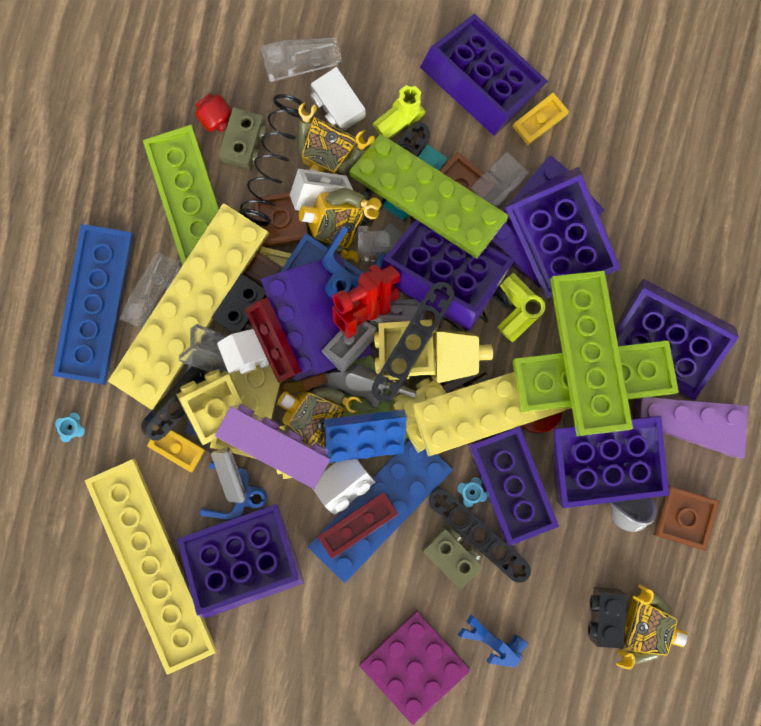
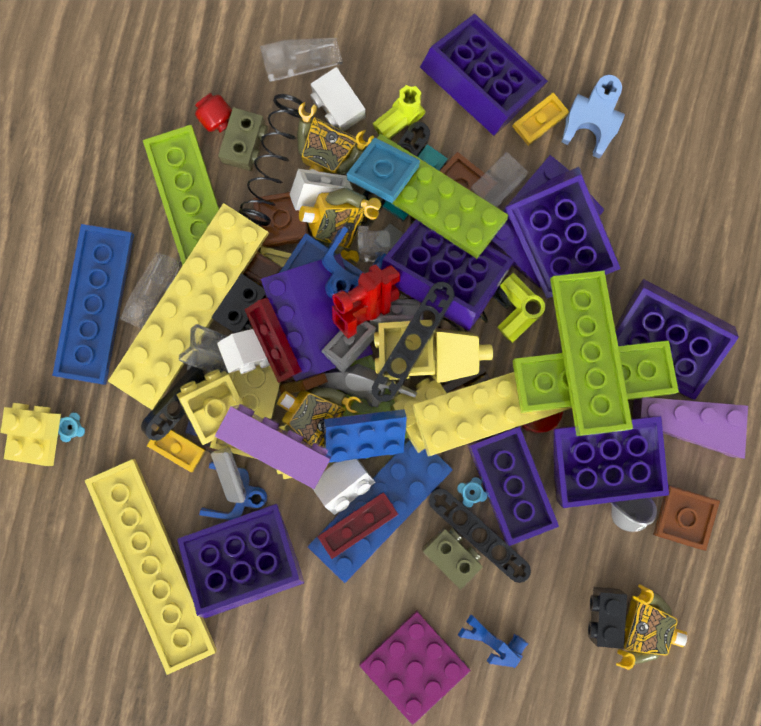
none -> light yellow plate [0,403,61,466]
none -> dark azure plate [347,137,420,203]
none -> light blue piece [561,75,625,158]

